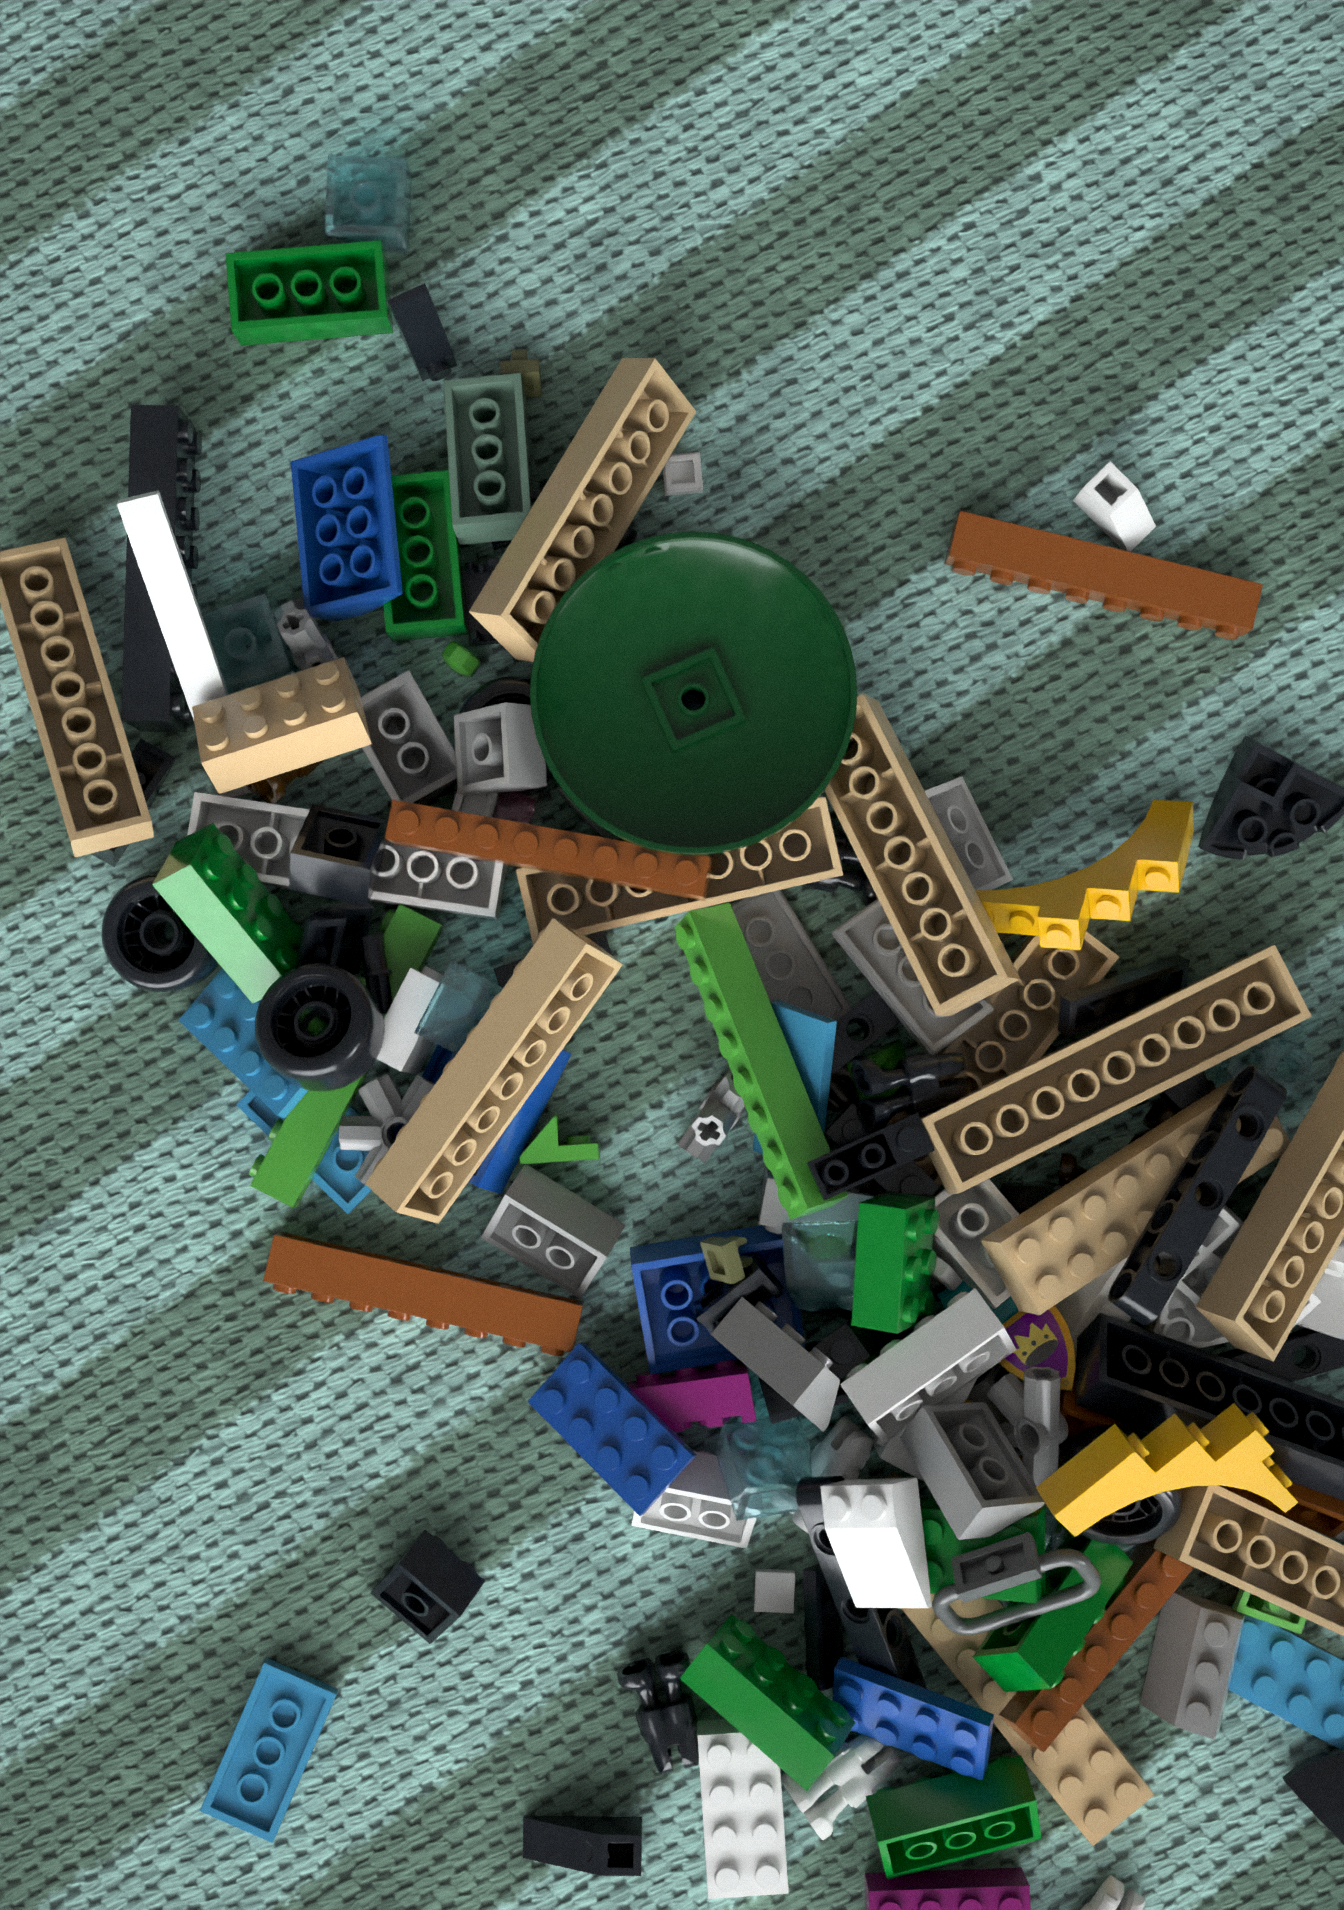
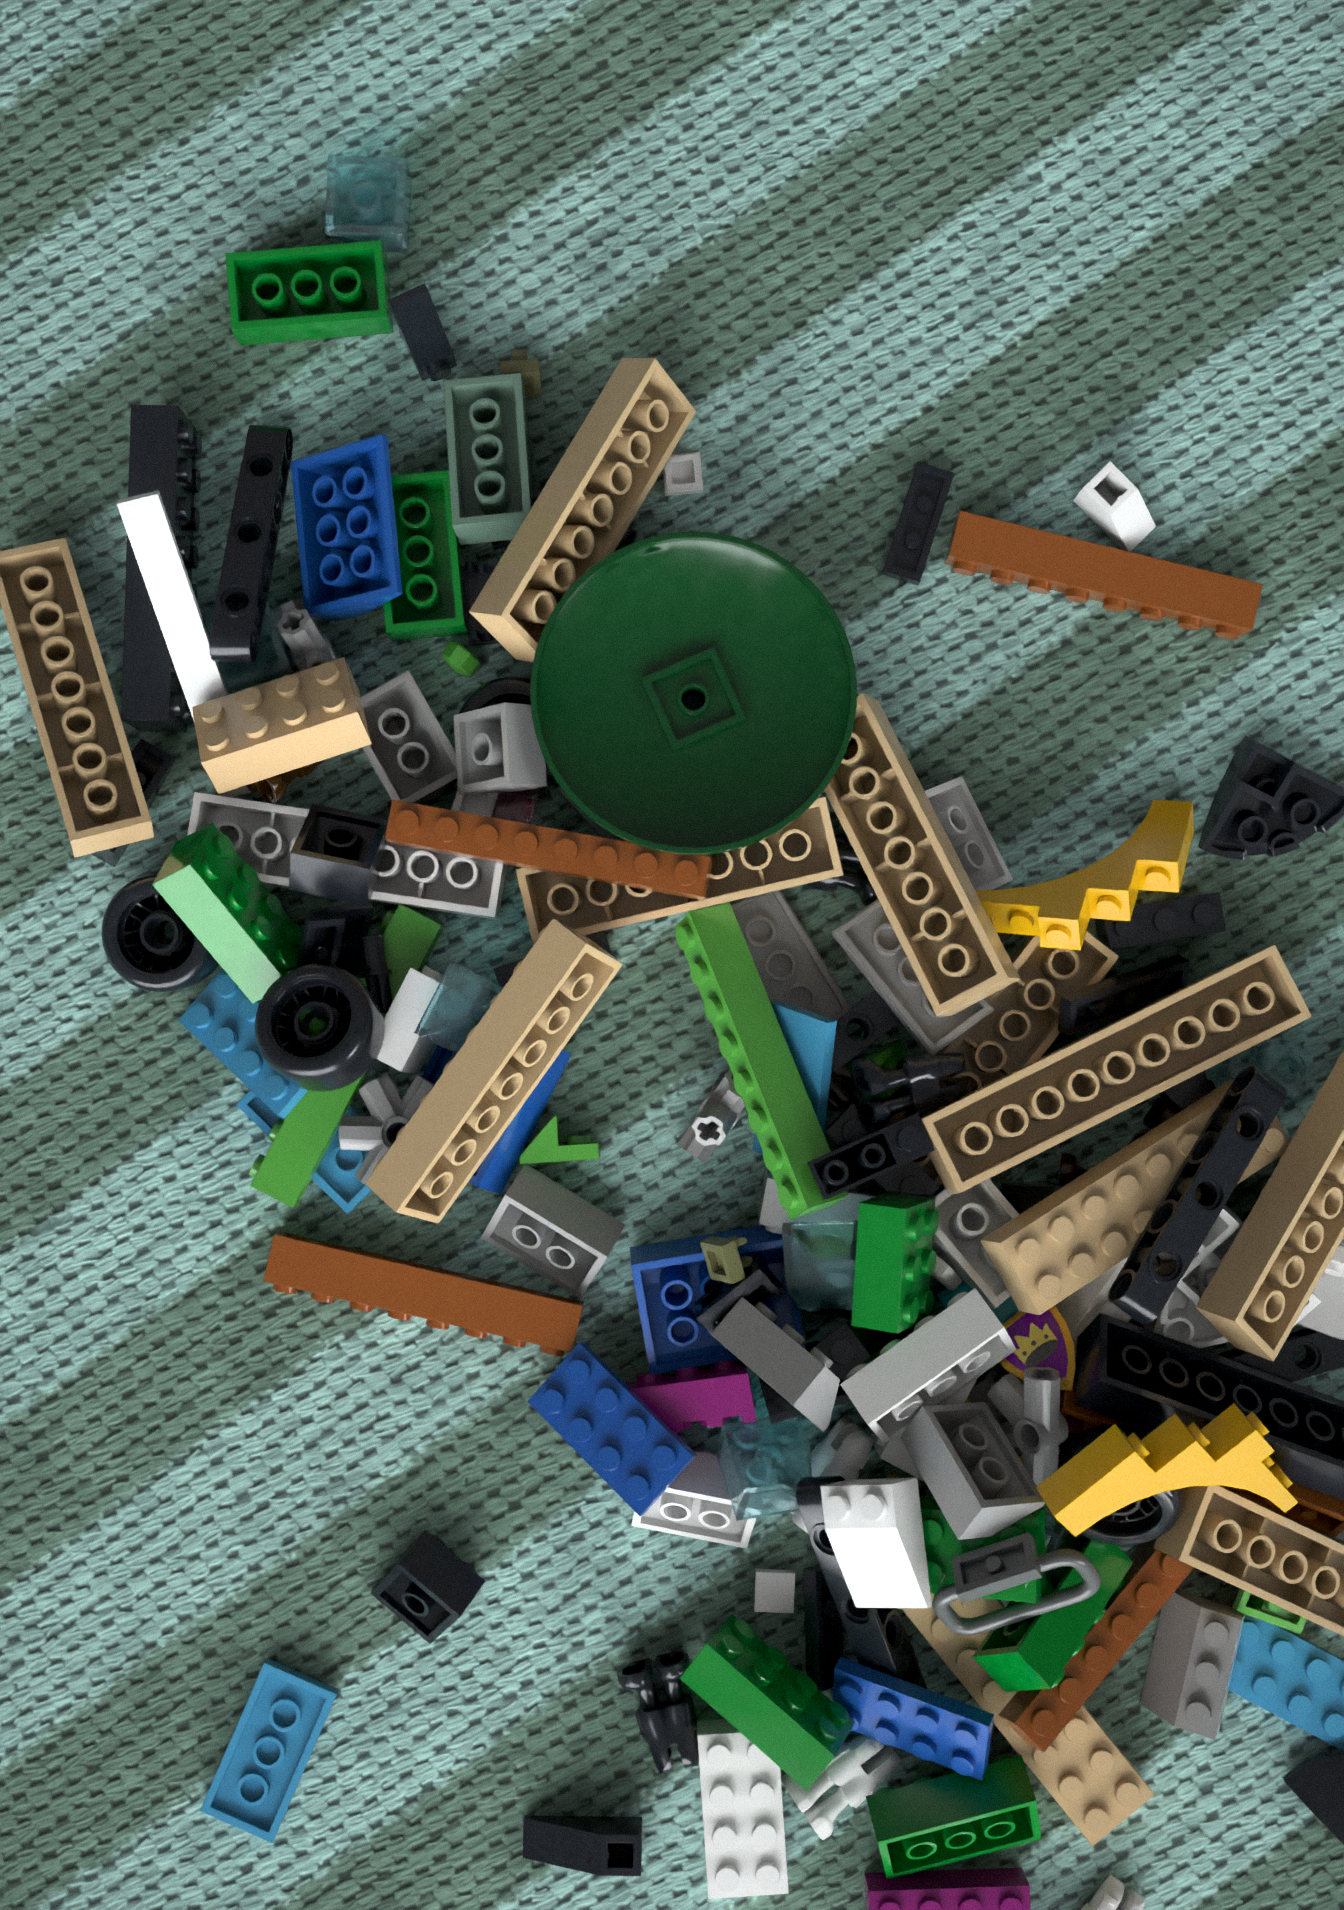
none -> black beam [209,425,293,664]
none -> black plate [882,462,954,586]
none -> black brick [1095,892,1226,950]

